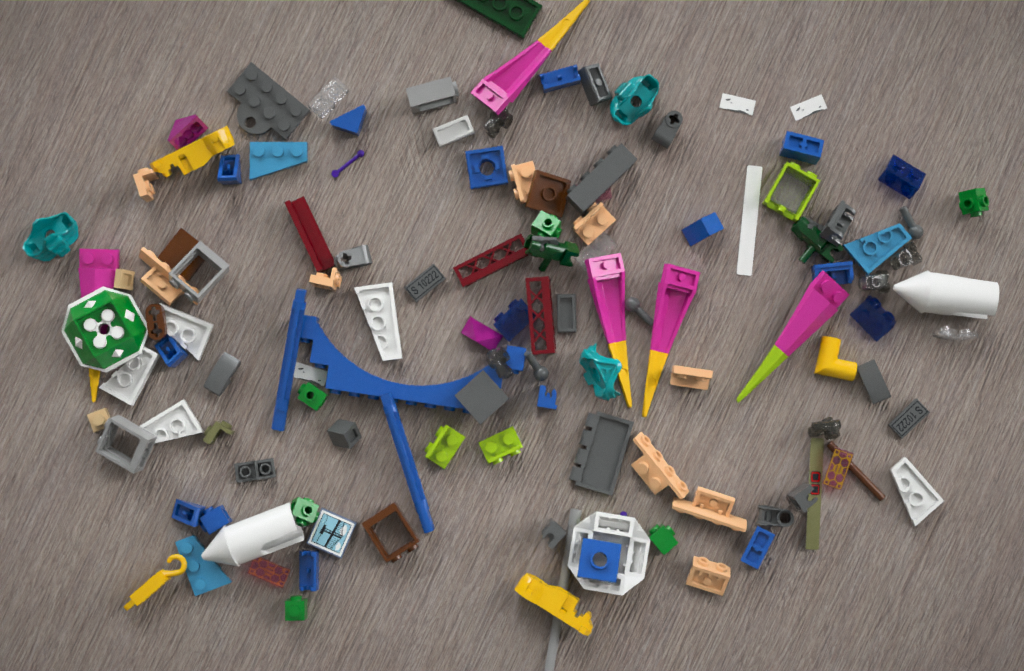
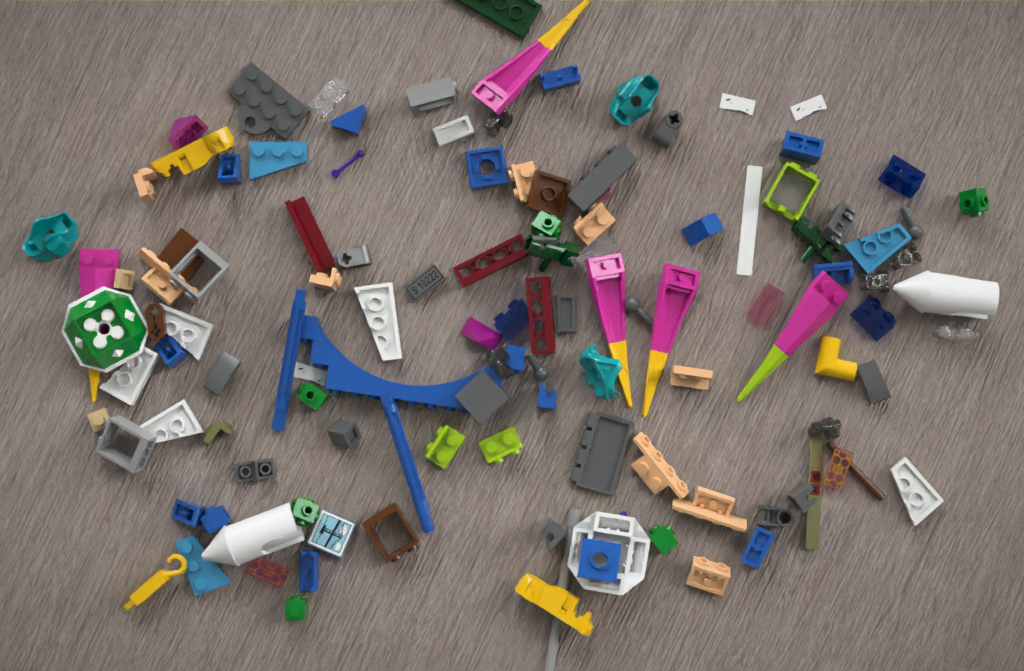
dark grey slope [578,63,612,106] -> none
dark grey tile [888,398,930,439] -> none
none -> clear pink tile [747,283,784,325]

